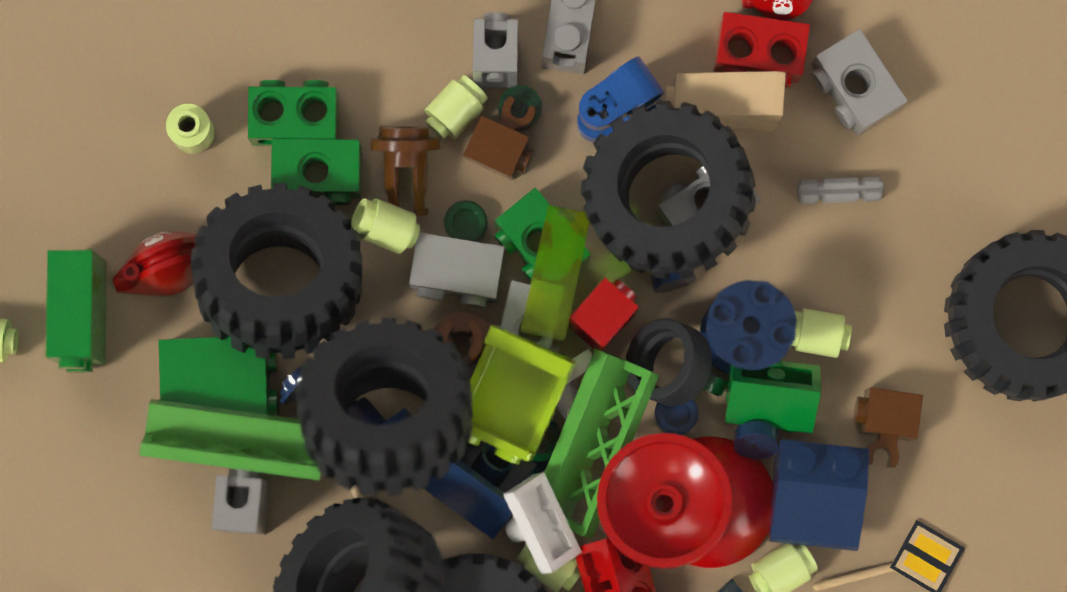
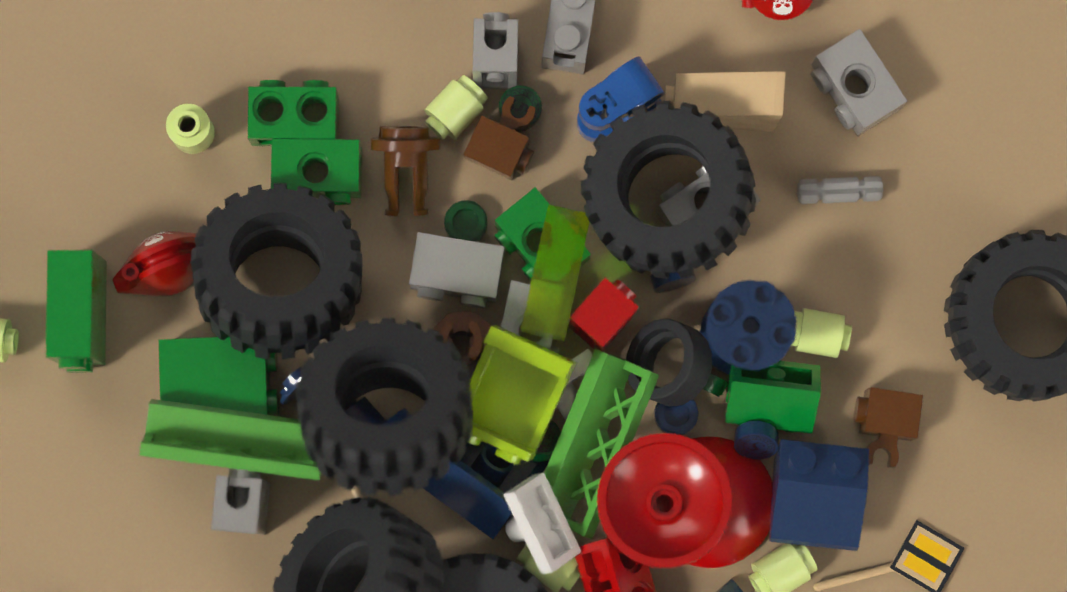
yellowish green brick [351,198,420,254] -> none
red brick [713,12,810,88] -> none

